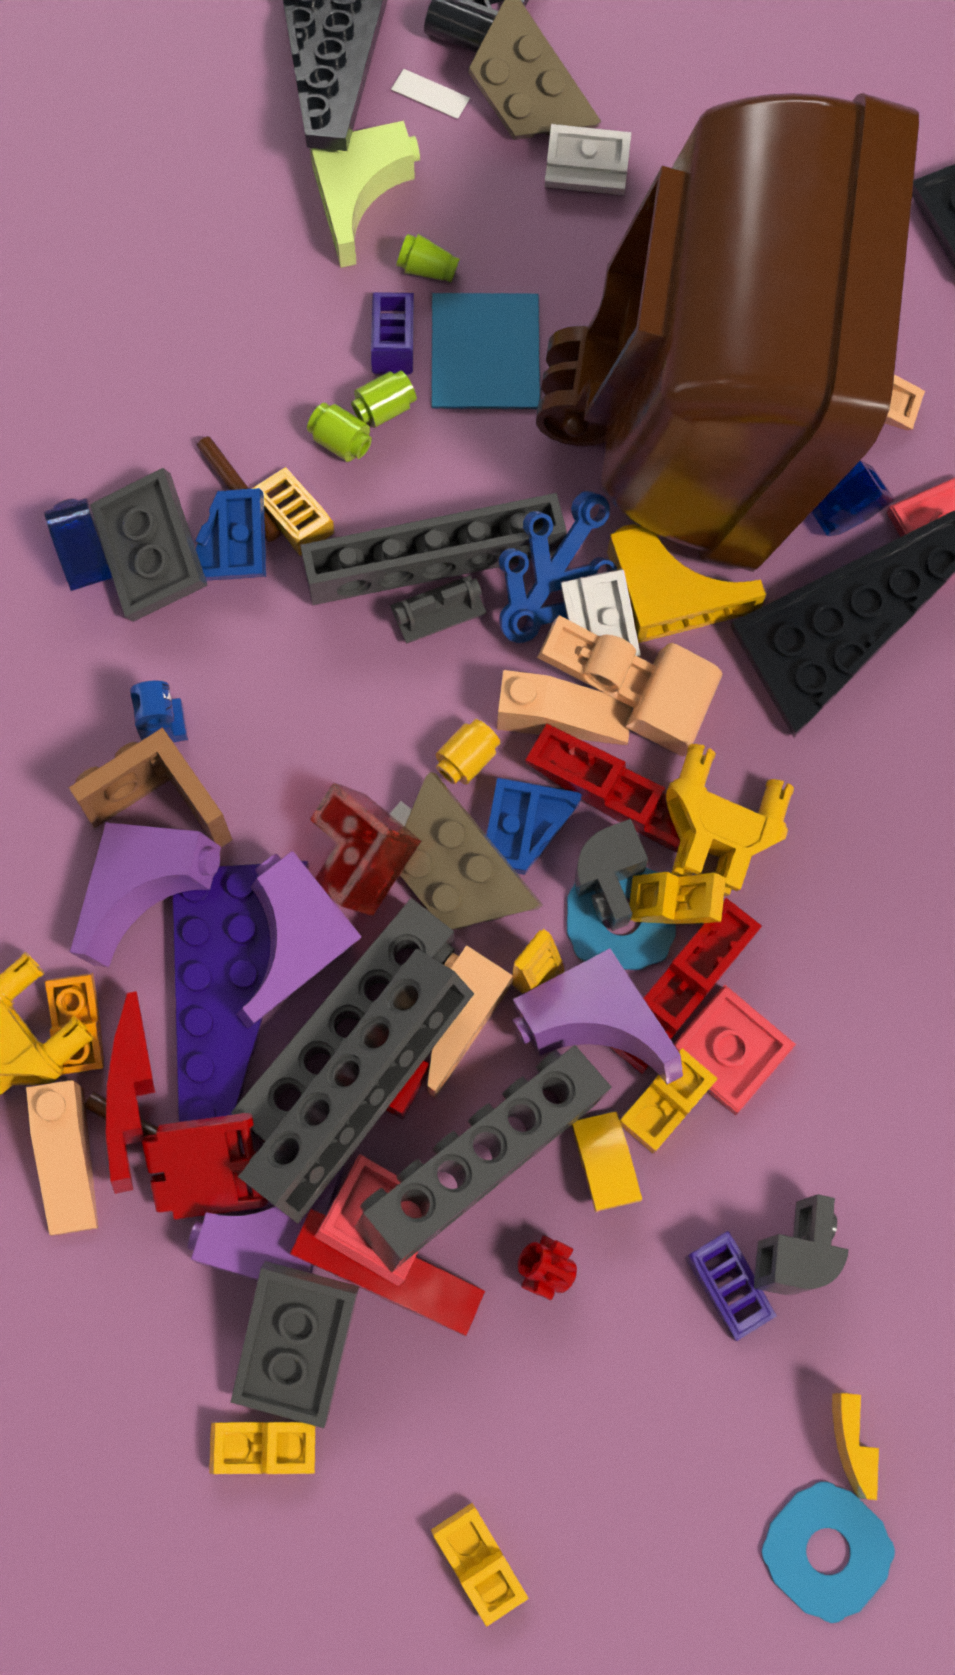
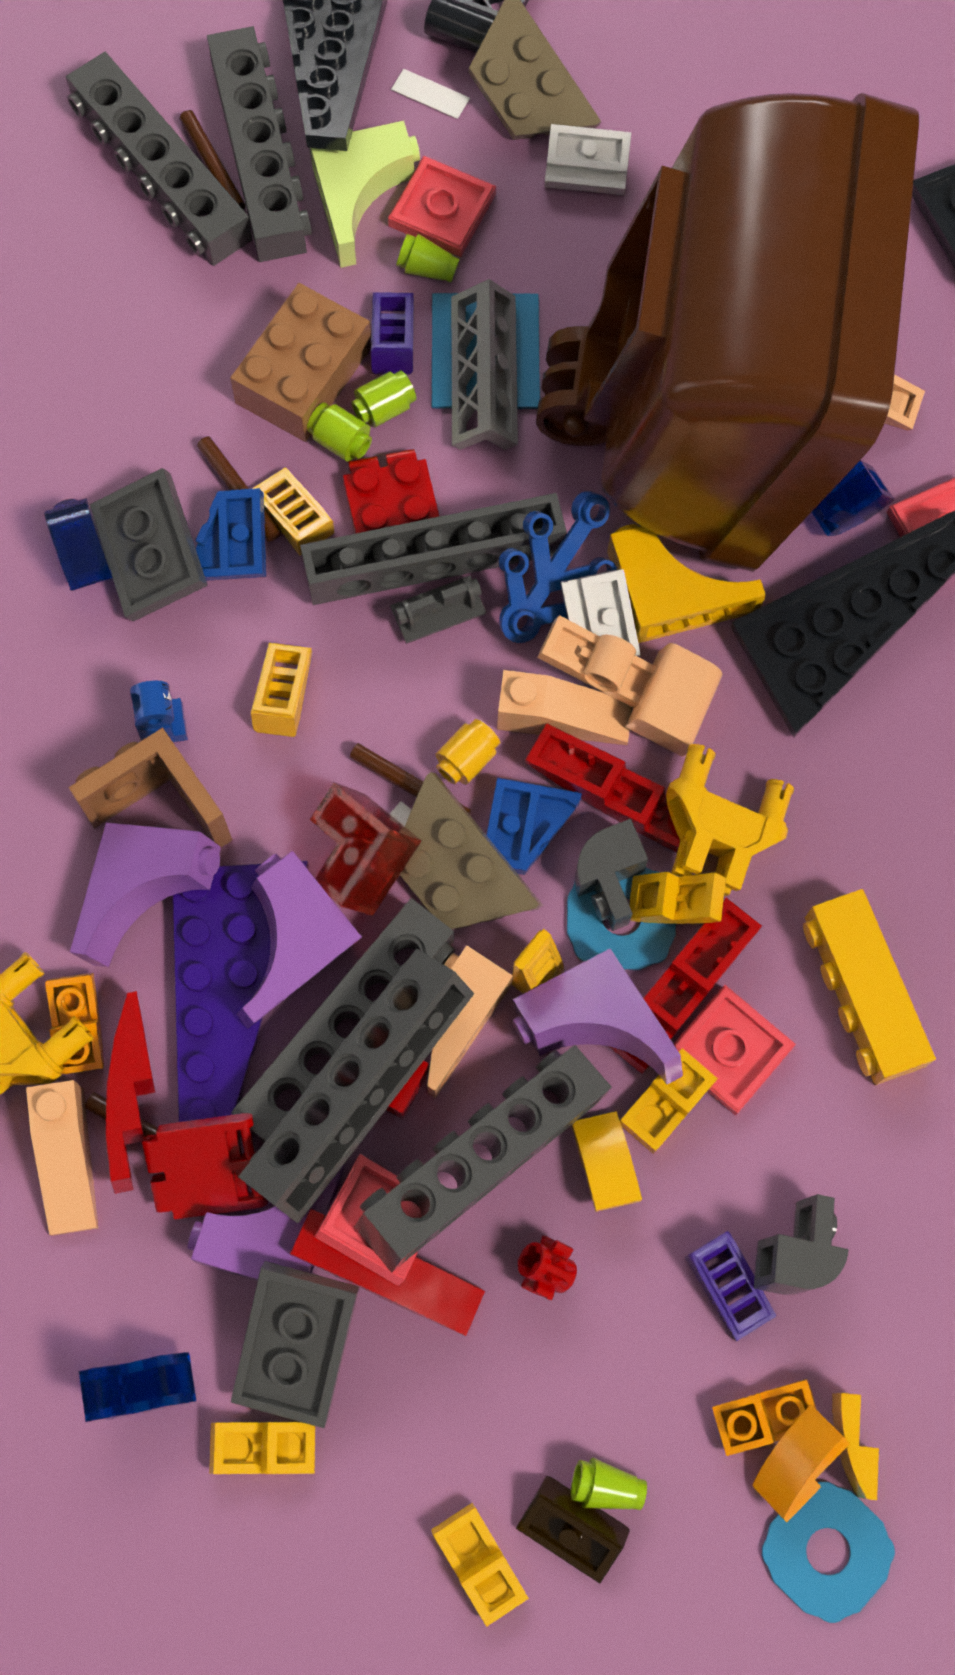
none -> dark grey brick [66,51,253,266]
none -> clear blue brick [79,1352,197,1422]
none -> reddish brown bar [179,110,246,210]
none -> dark grey brick [207,26,312,262]
none -> medium nougat brick [230,283,371,442]
none -> yellow slope [251,643,312,737]
none -> red plate [343,449,439,534]
none -> reddish brown bar [349,743,471,815]
none -> coral tile [388,156,496,257]
none -> light grey fence [451,279,518,450]
none -> dark brown slope [516,1476,630,1584]
none -> lime cone [571,1457,647,1510]
none -> light orange slope [712,1379,818,1456]
none -> light orange slope [752,1404,850,1523]
none -> yellow brick [803,889,936,1086]

